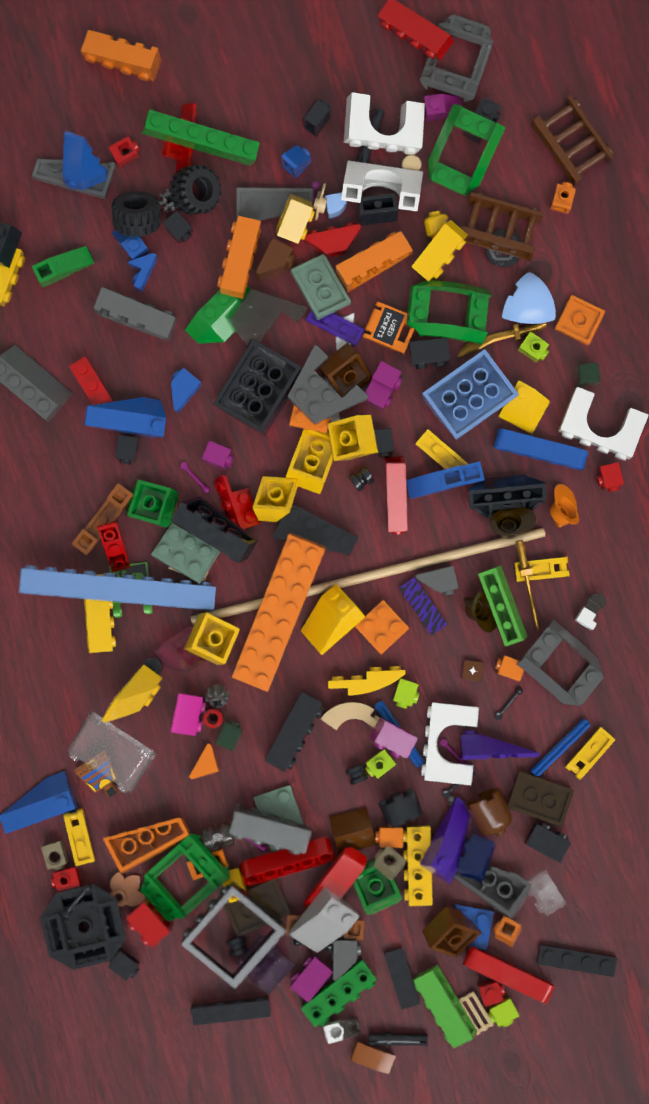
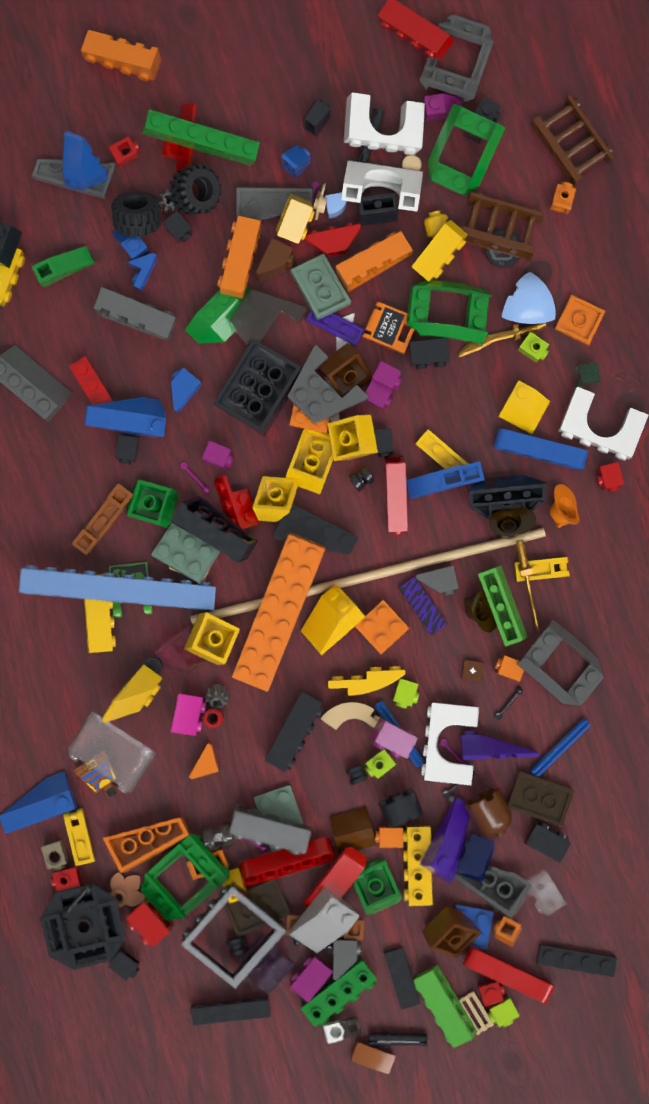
red slope [97,521,131,572] -> none
clear green brick [215,720,243,751] -> none
dark tan brick [374,846,406,881] -> none
medium blue slope [422,349,519,440] -> none
yellow plate [565,727,615,780] -> none
leg [575,593,606,630] -> none

